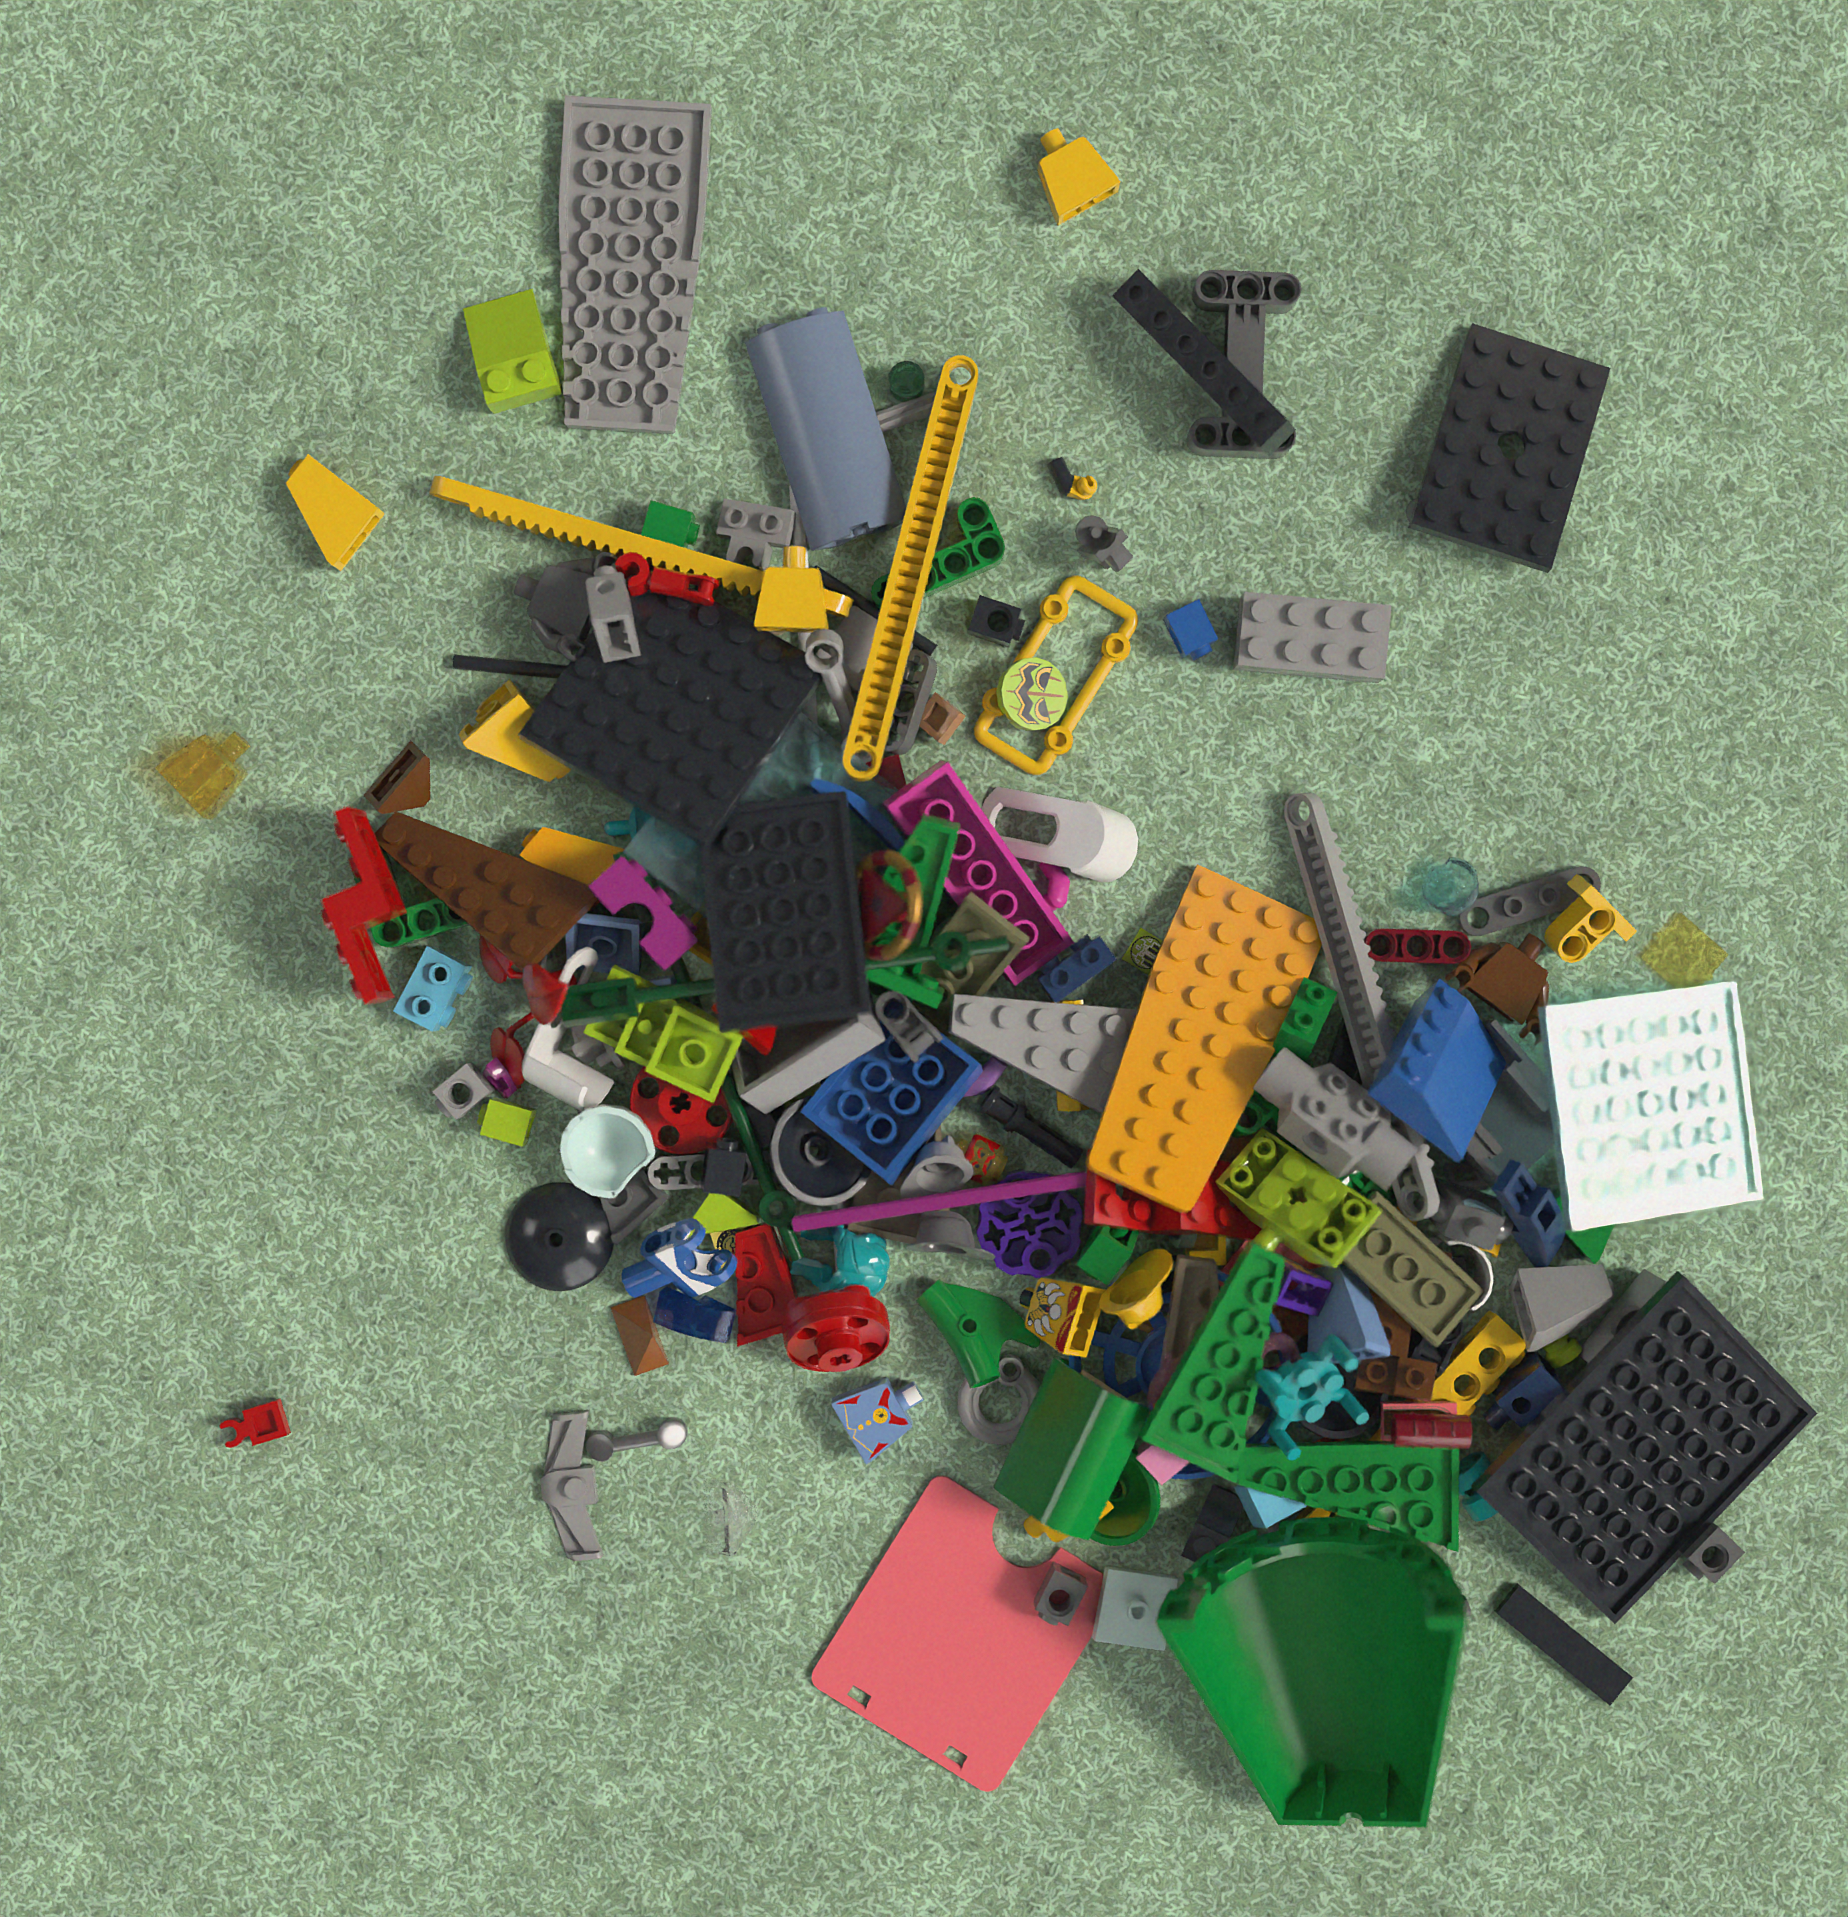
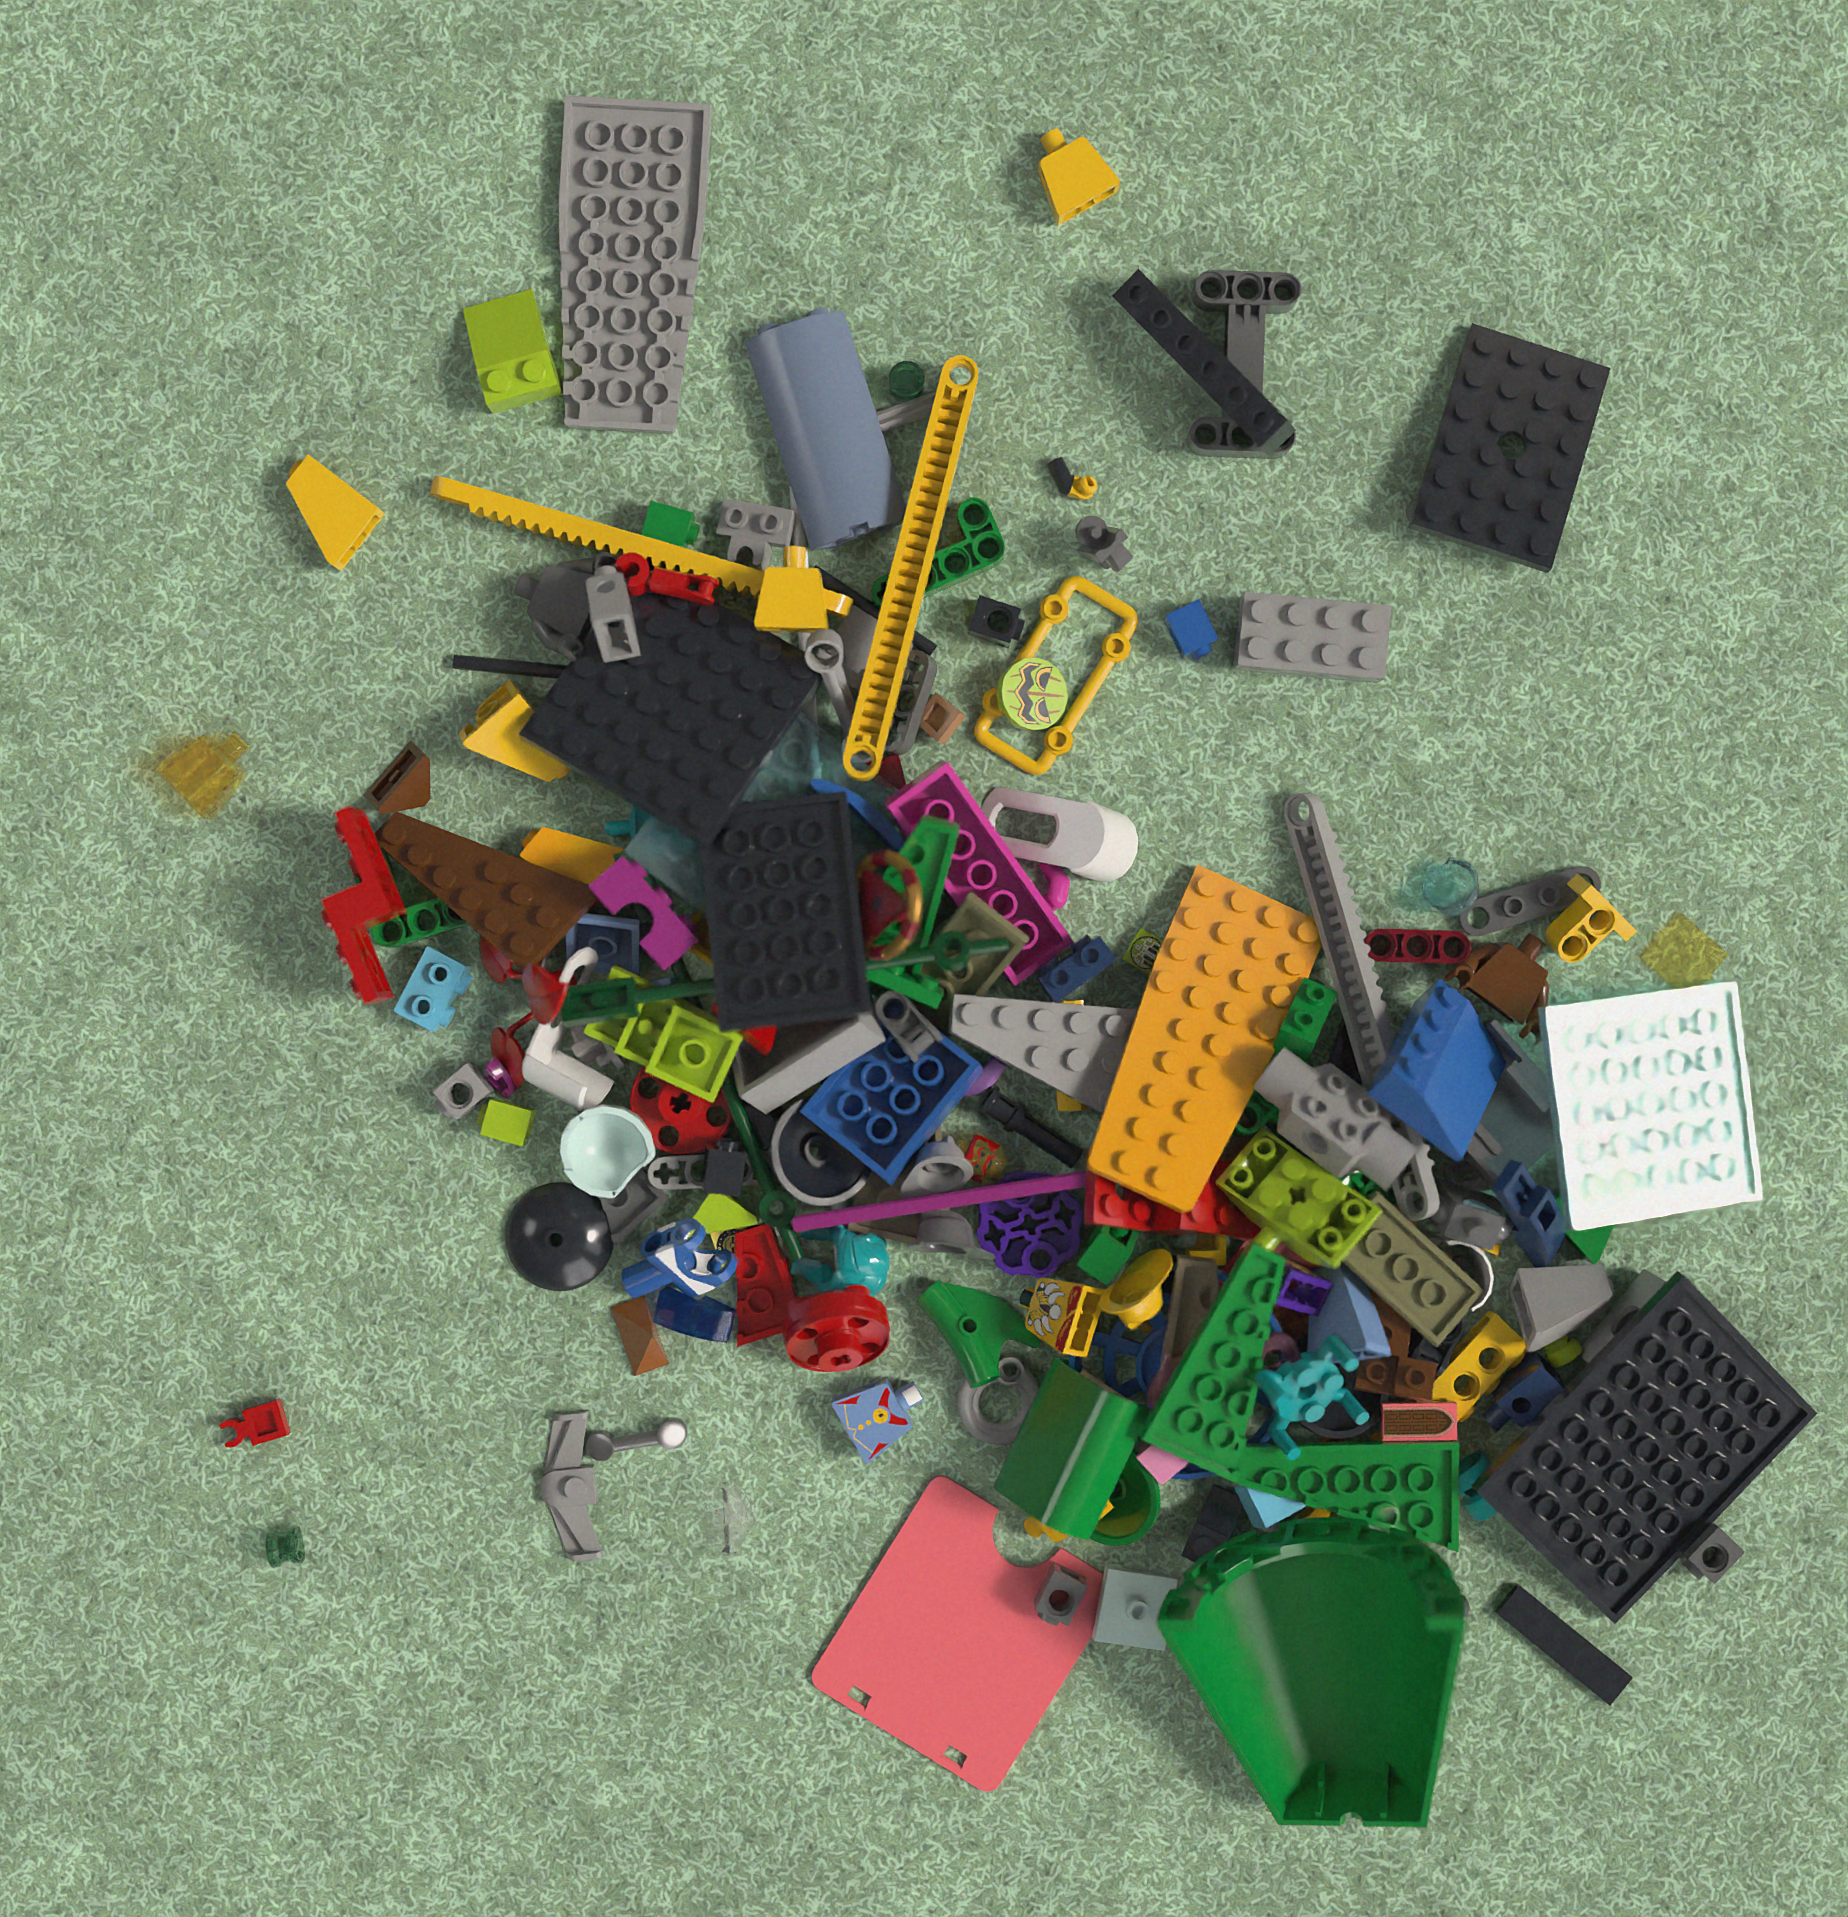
dark red axle [1391,1412,1472,1450] -> none
none -> clear green wheel [265,1526,305,1568]

